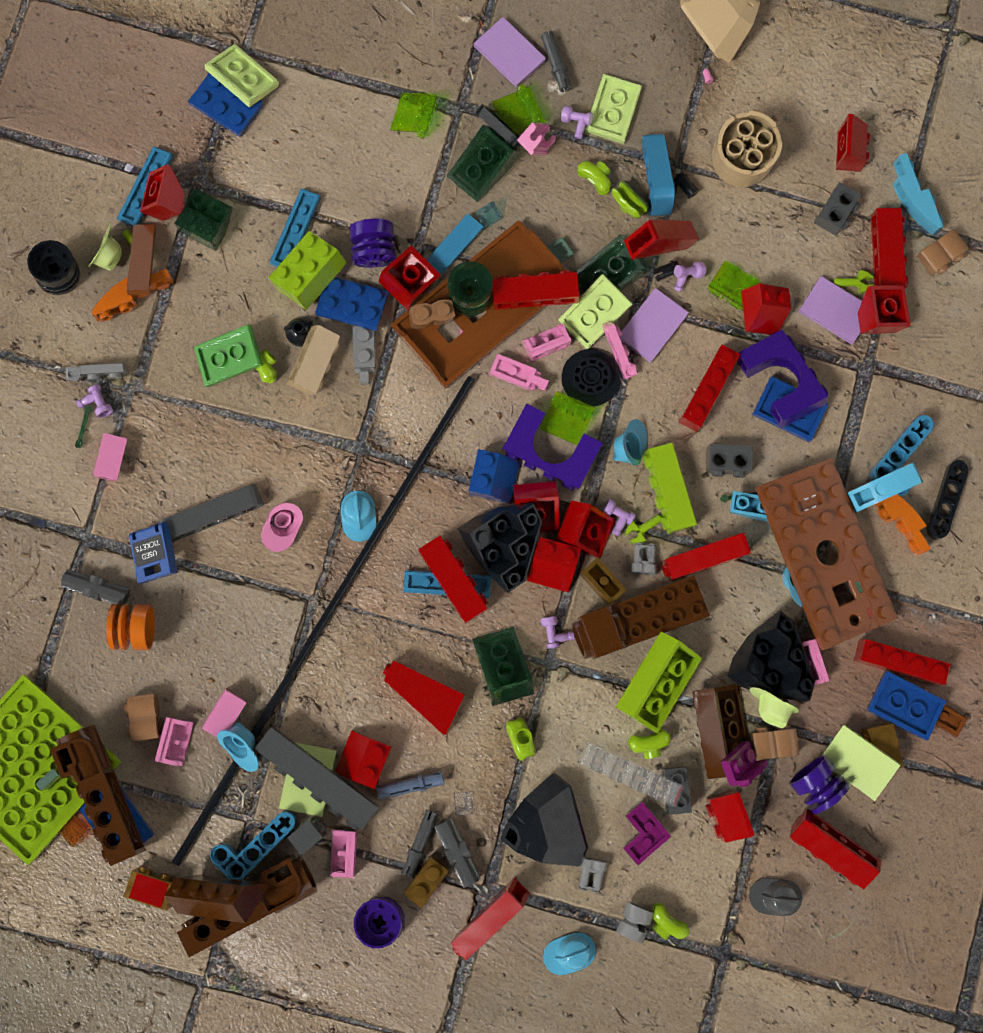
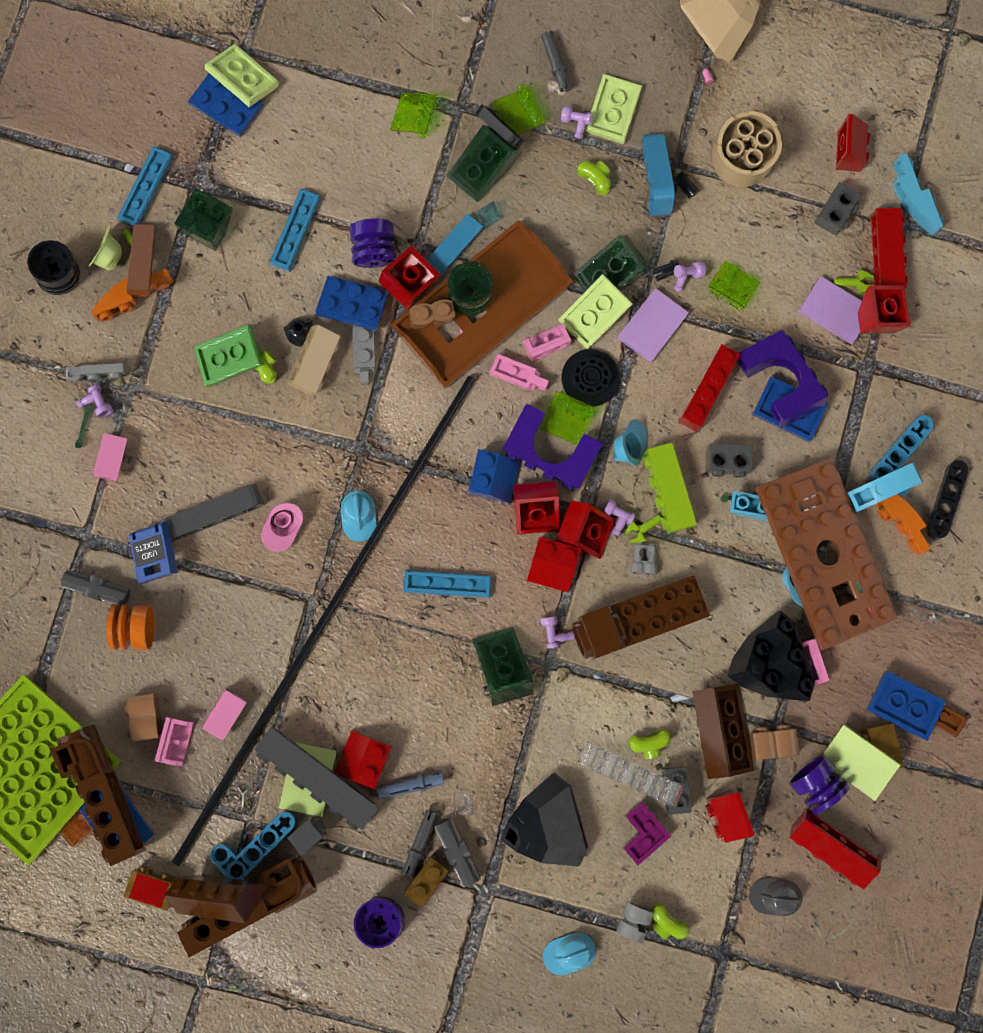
sand green tile [36,768,61,790] -> none
red slope [140,164,185,221] -> none
medium azure piece [217,723,259,772] -> none
lime brick [268,231,347,310] -> none
bright pink hinge [330,829,357,878] -> none
red slope [382,660,465,735] -> none
red brick [418,536,489,625] -> none
red slope [450,877,530,960] -> none
black brick [458,503,542,593] -> none
lavender tile [474,17,546,88] -> none
red brick [492,270,579,310] -> none
lime piece [506,717,535,761] -> none
bright pink hinge [517,123,556,155] -> none
sand green tile [547,237,574,264] -> none
light grey piece [578,857,608,893] -> none
pearl gold brick [579,557,627,606] -> none
bright pink hinge [602,321,637,379] -> none
lime piece [612,181,648,218] -> none
lime brick [616,632,702,734] -> none
red slope [624,220,699,260] -> none
red slope [662,532,751,581] -> none
magenta bracket [721,741,768,787] -> none
red slope [741,283,791,335] -> none
yellowish green piece [750,687,799,728] -> none
red brick [853,639,951,686] -> none
medium nougat brick [917,229,969,276] -> none

